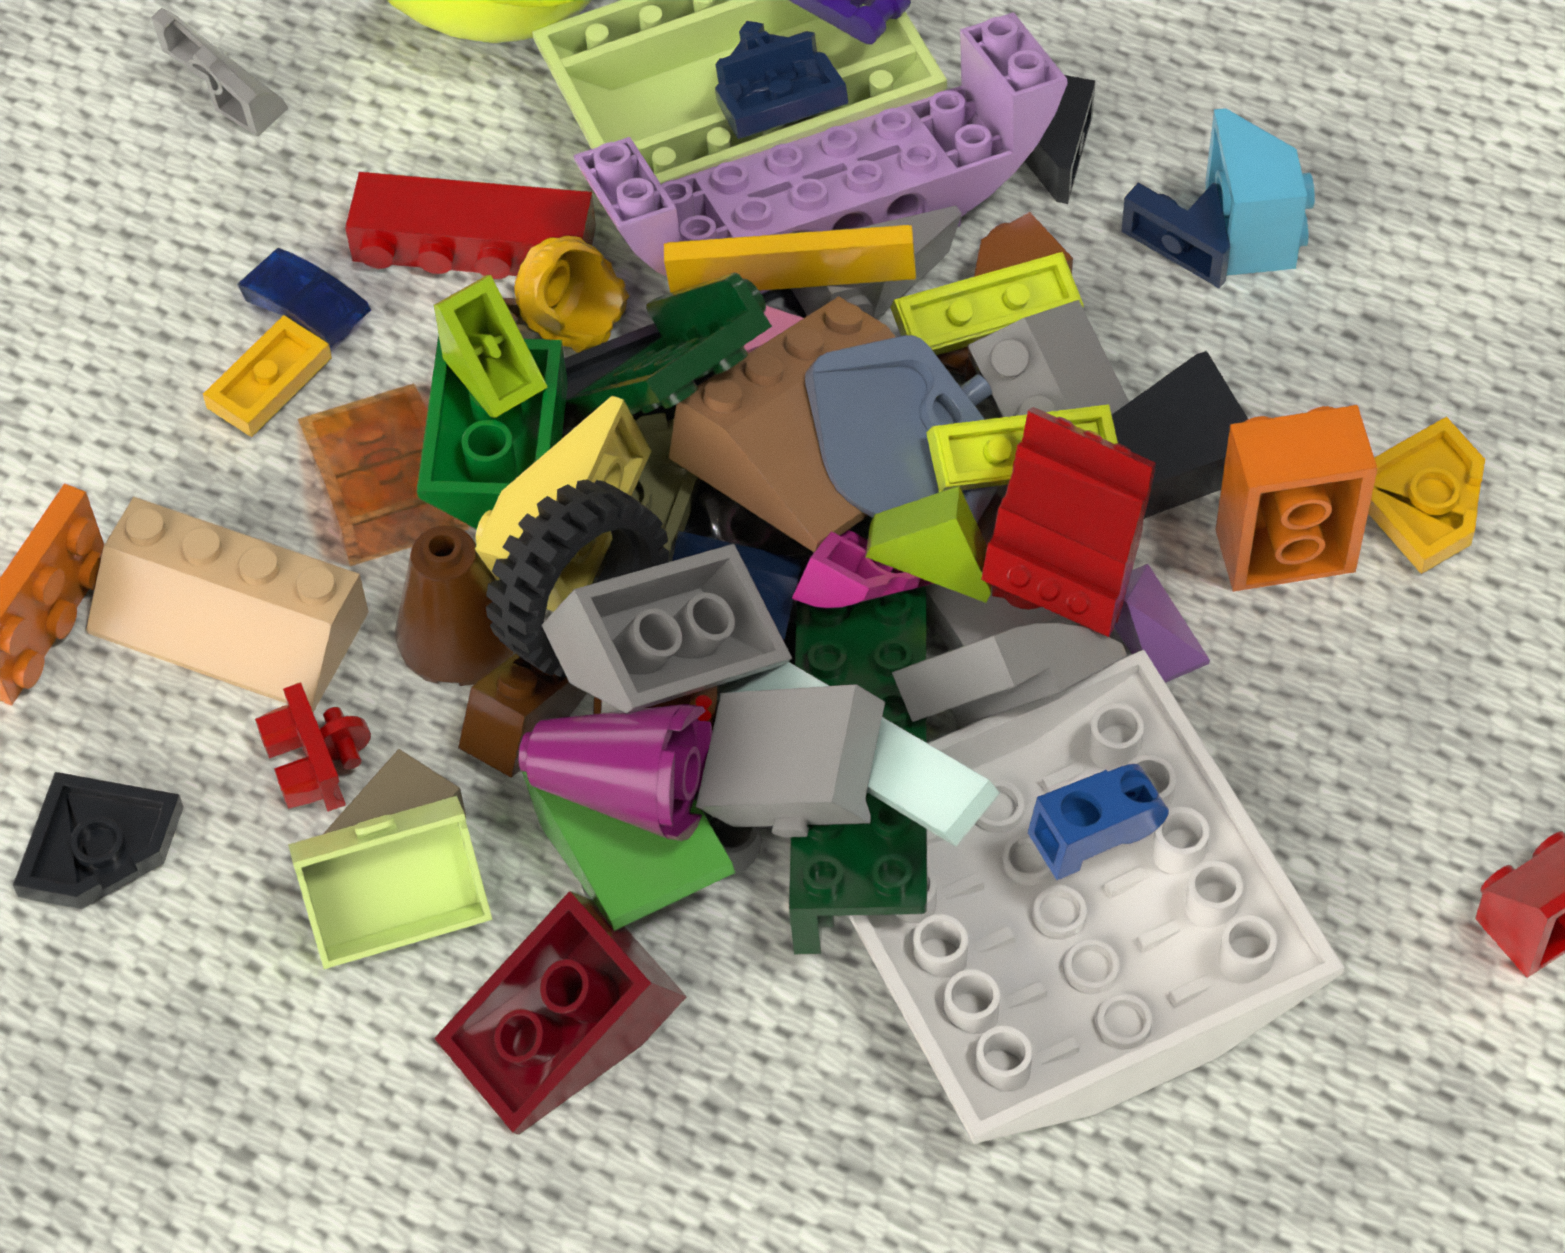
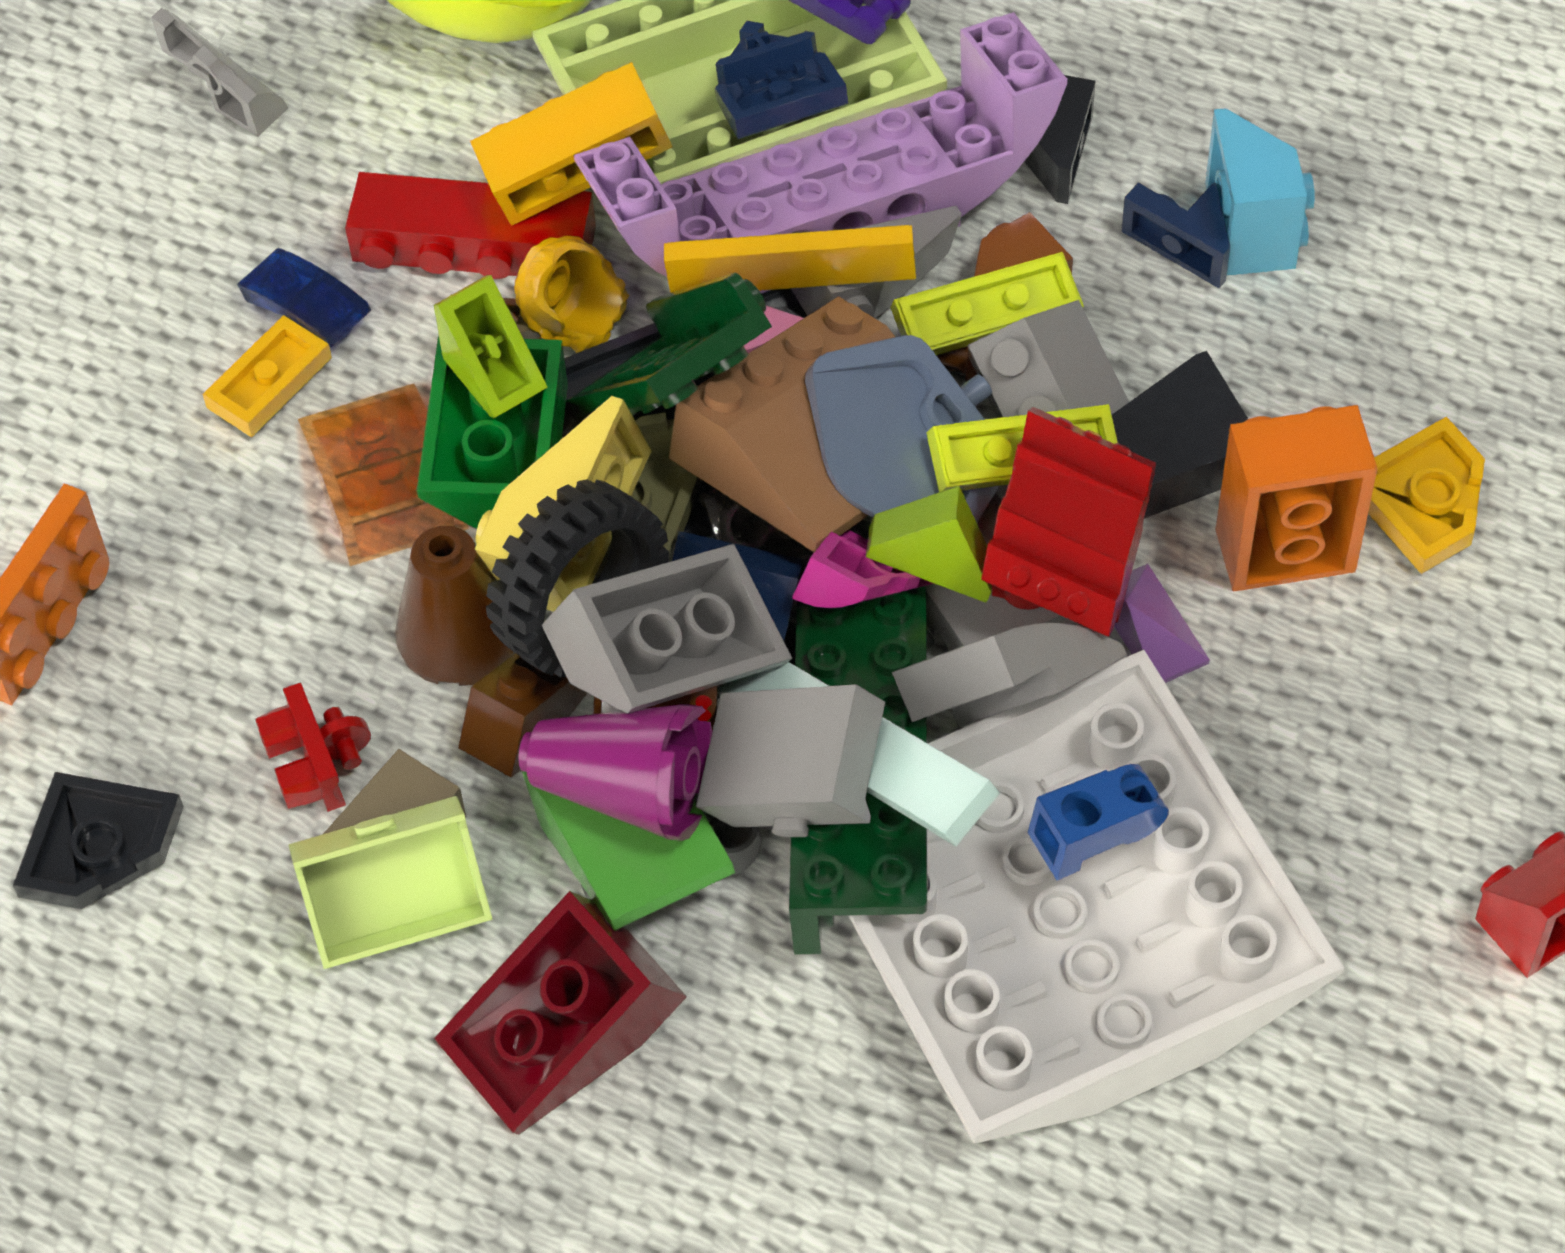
tan slope [86,496,369,712] -> none
none -> yellow brick [470,62,673,226]

